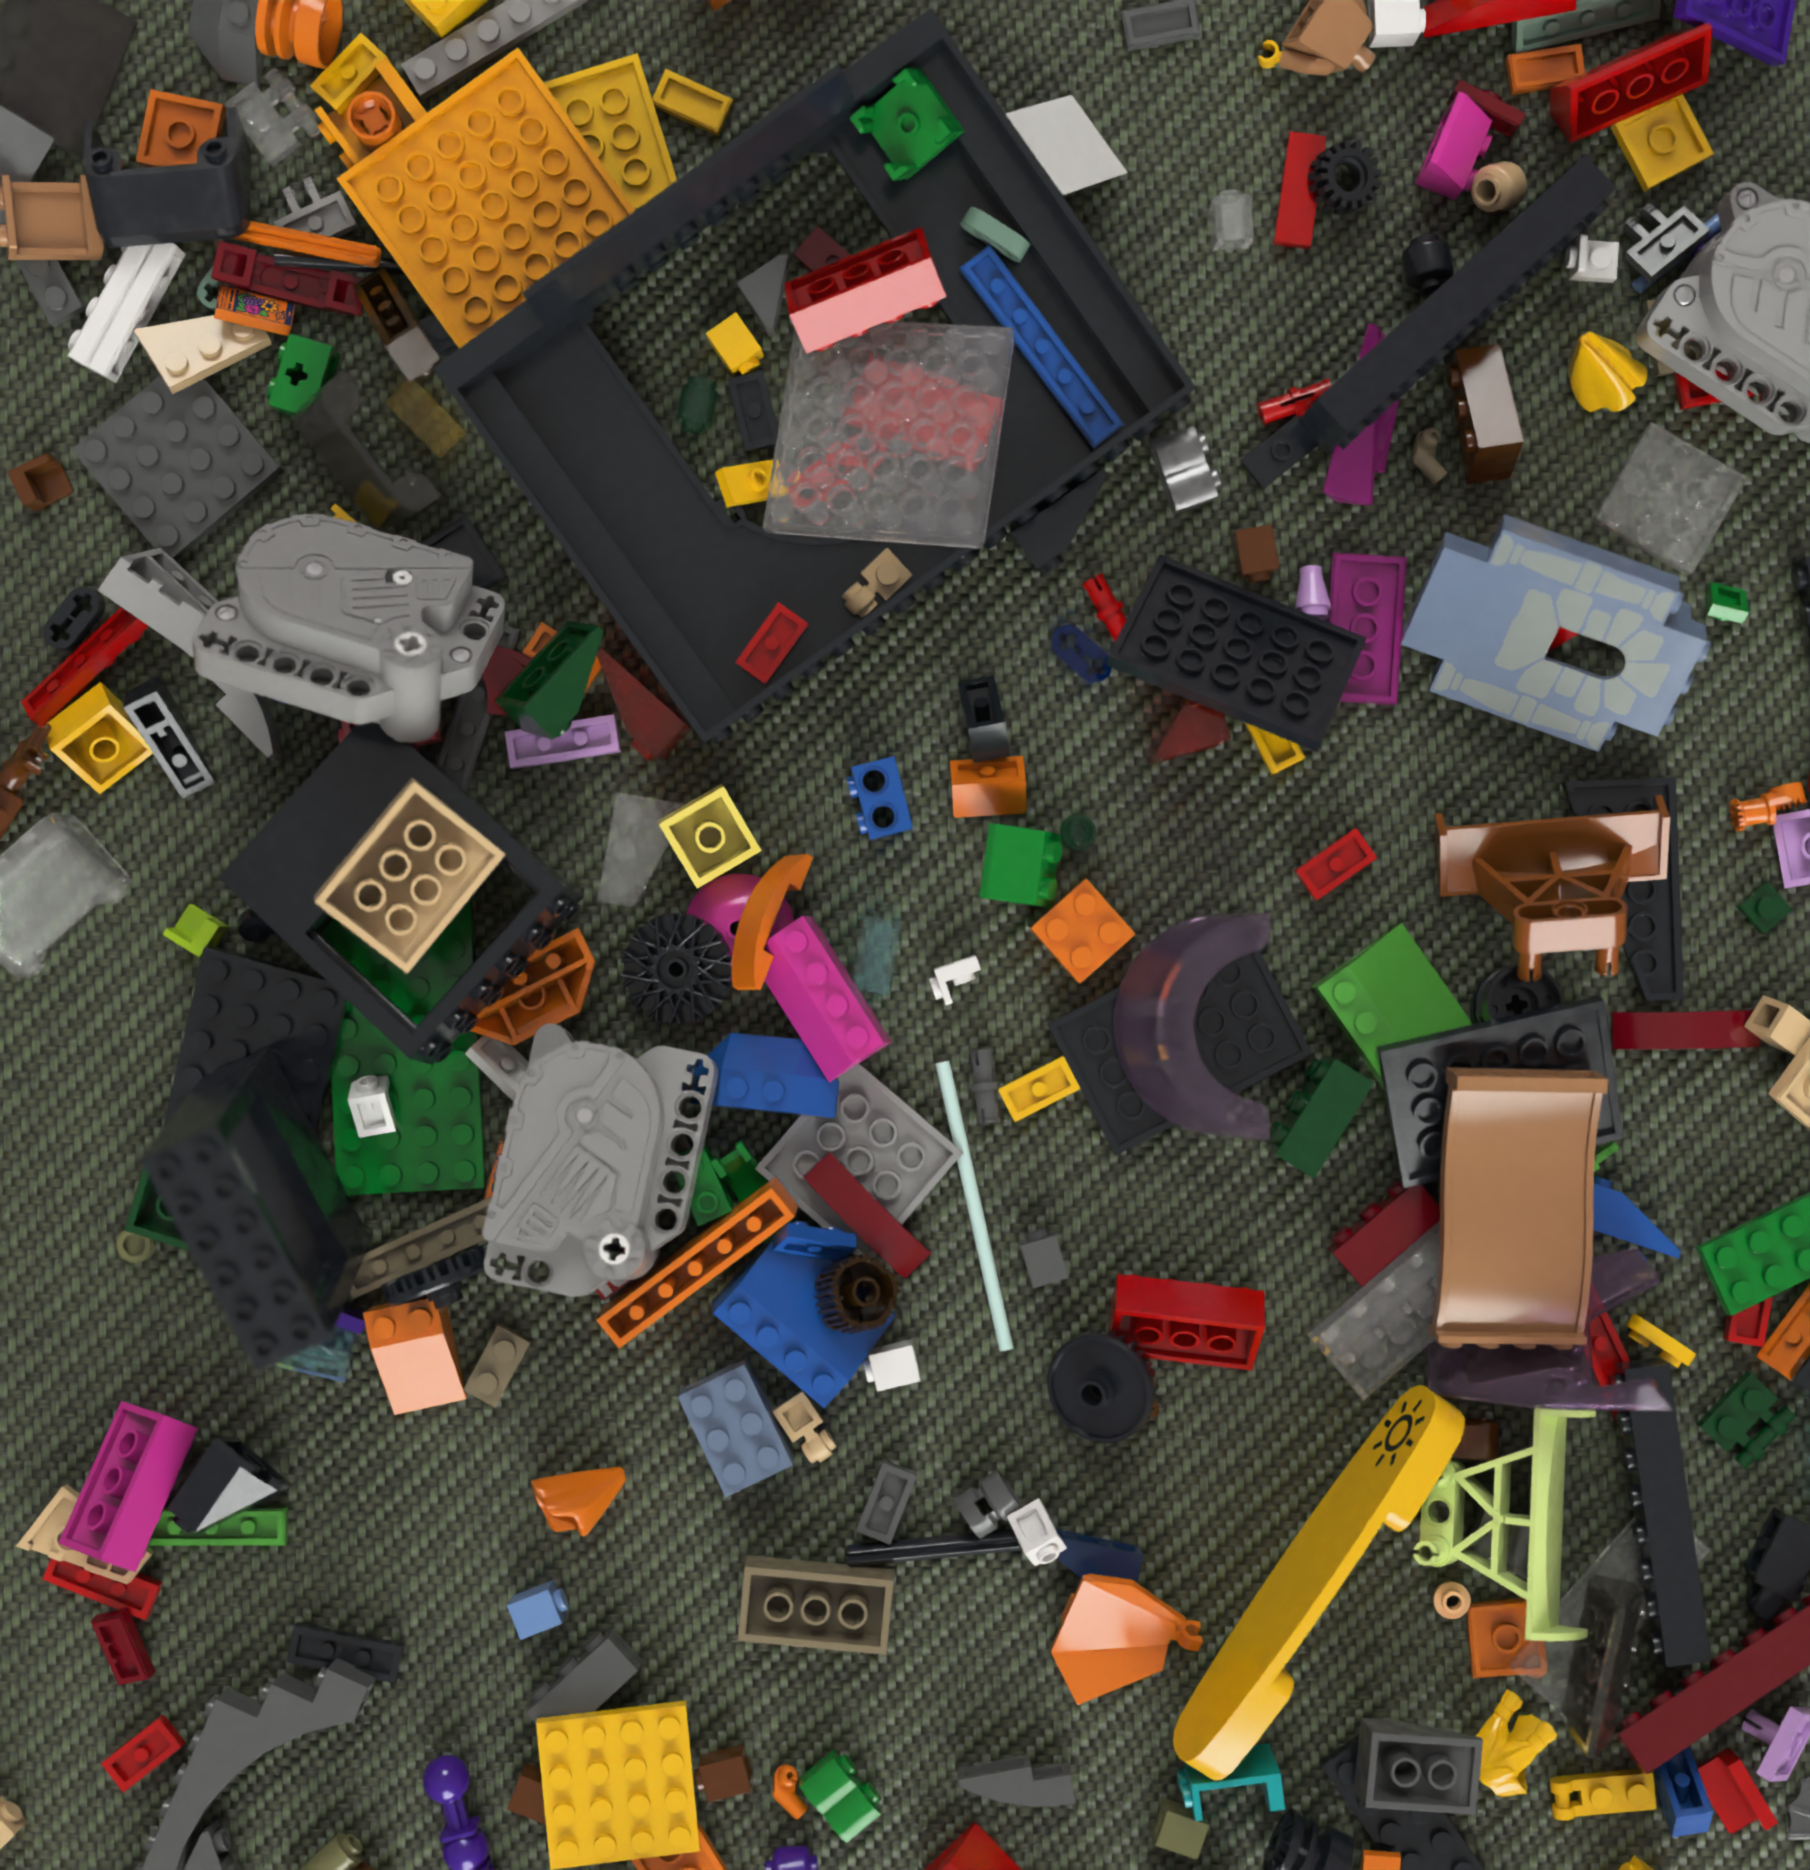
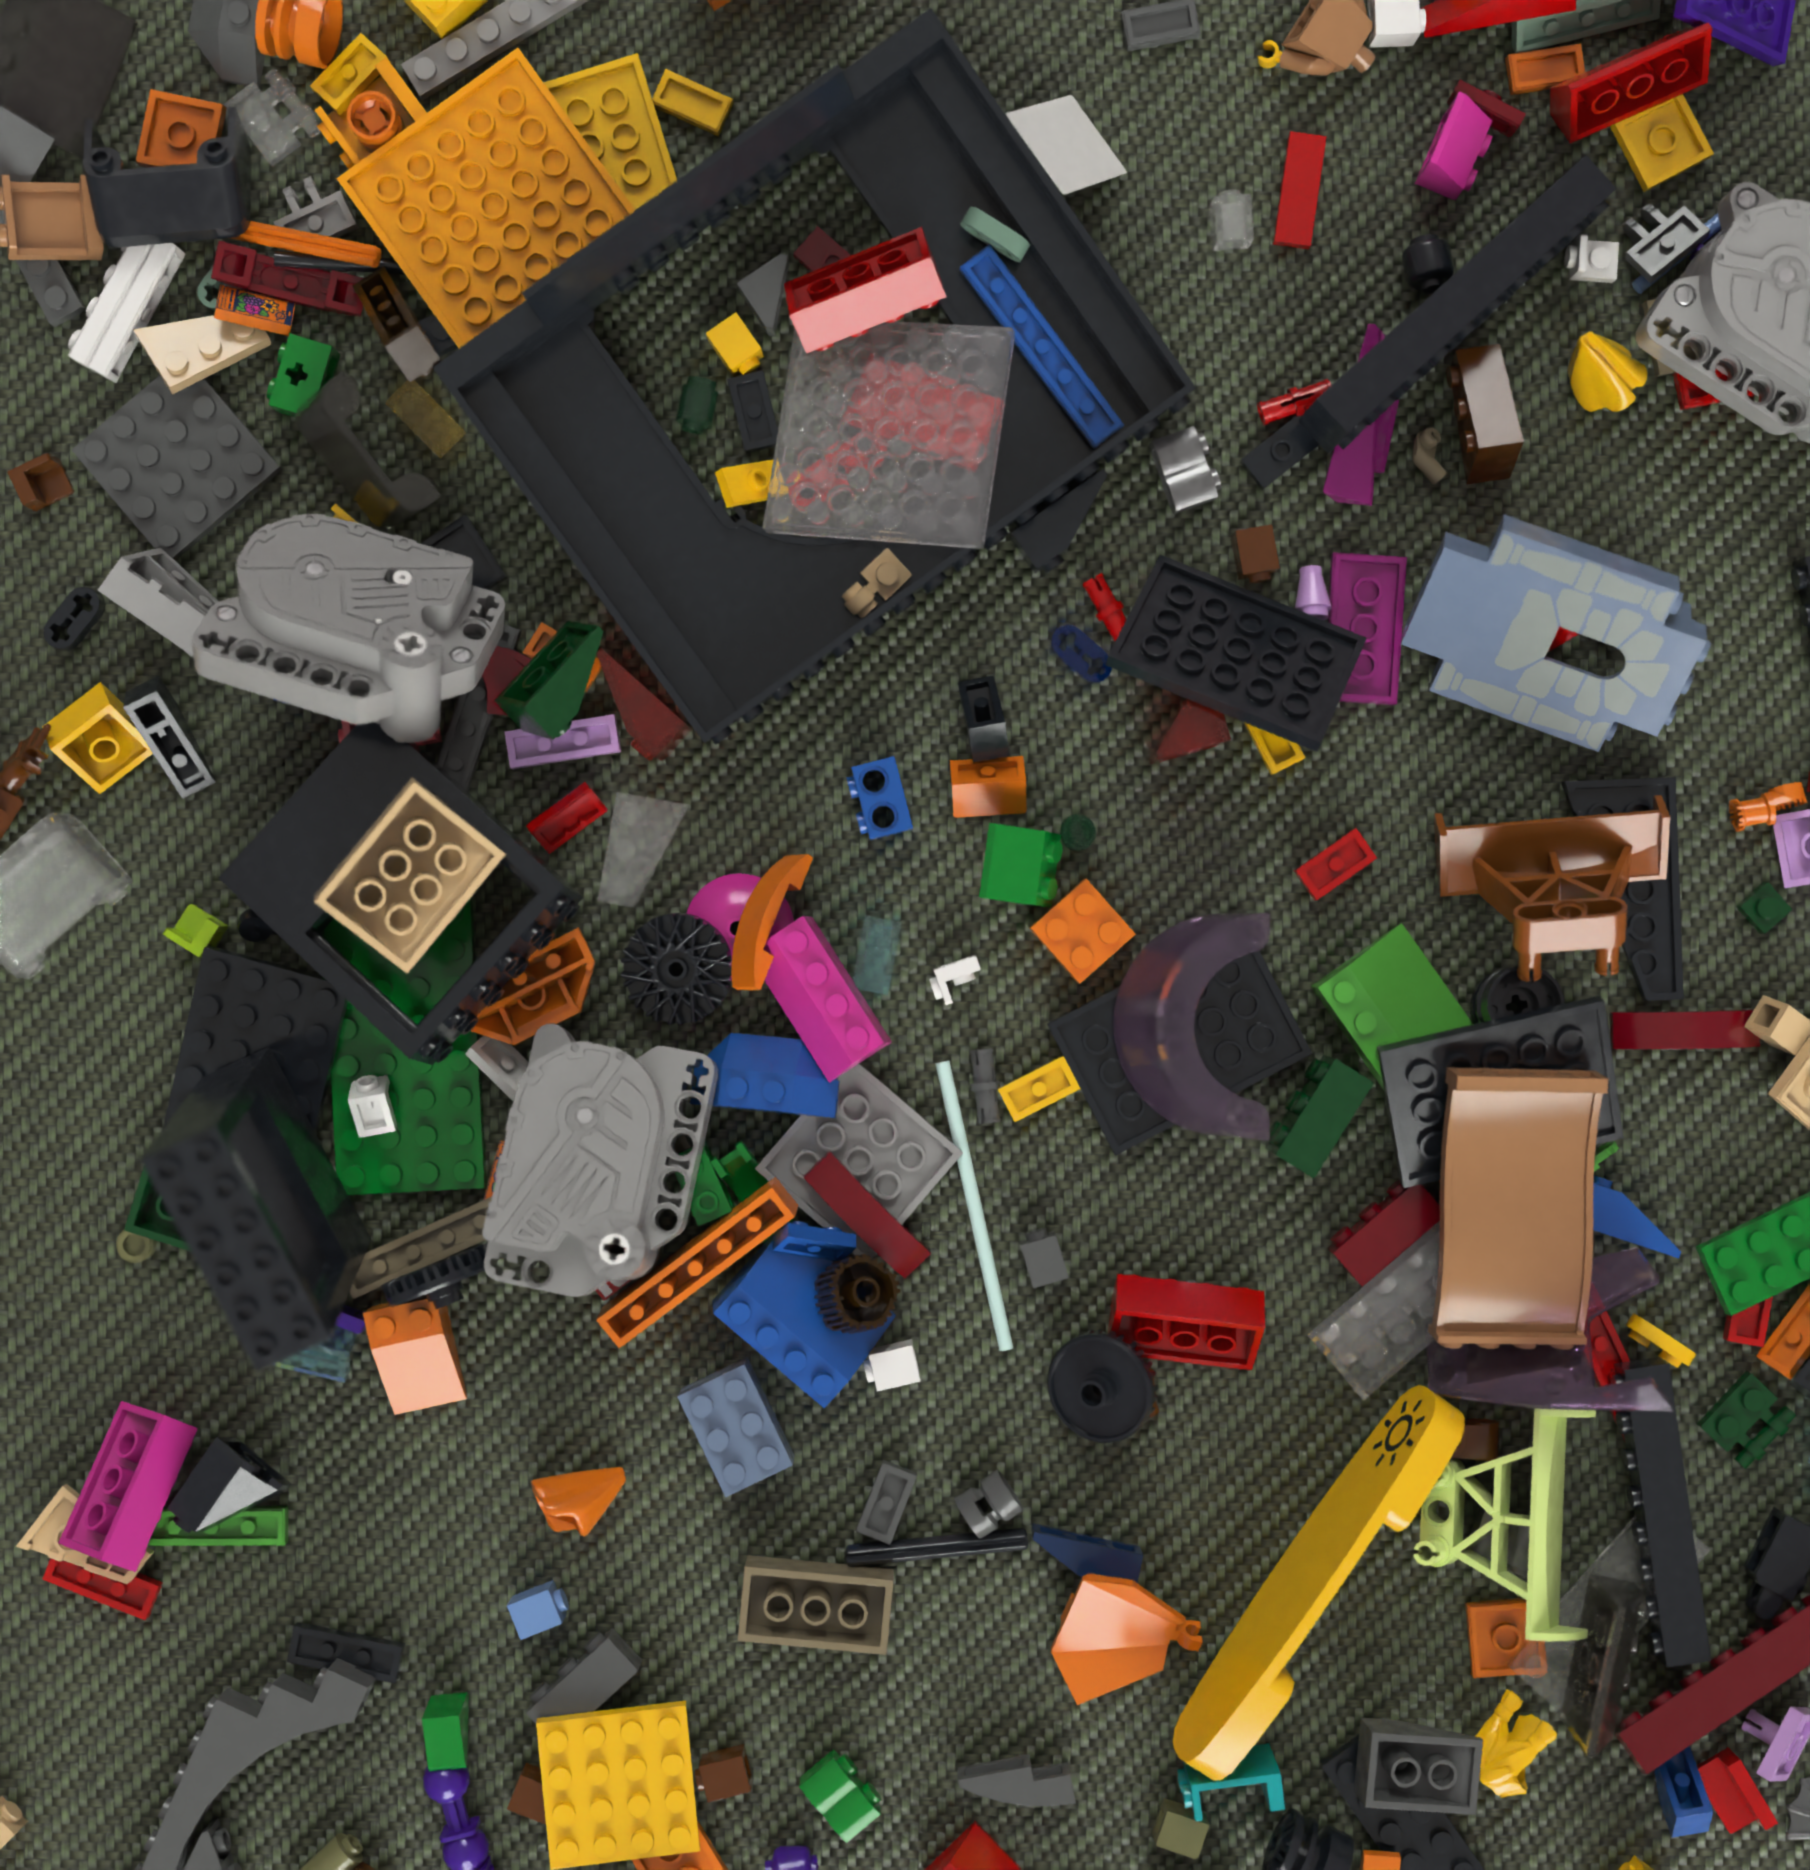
red plate [21,607,149,728] -> none
dark red plate [90,1608,156,1685] -> none
red plate [101,1714,186,1793] -> none
light grey slope [212,680,282,760] -> none
dark tan plate [463,1323,532,1407] -> none
light yellow brick [657,784,761,888] -> none
red plate [735,602,809,685] -> none
tan plate [772,1390,837,1464] -> none
orange arm [772,1764,808,1820] -> none
green panel [850,68,965,181] -> none
white bracket [1007,1498,1067,1566] -> none
black tyre [1308,140,1382,215] -> none
light nougat plate [1433,1581,1471,1619] -> none
tan head [1471,161,1527,214] -> none
yellow plate [1549,1769,1657,1821] -> none
clear plate [1592,422,1748,576] -> none
green plate [1705,582,1749,624] -> none
none -> green slope [422,1692,469,1771]
none -> red plate [526,781,608,854]

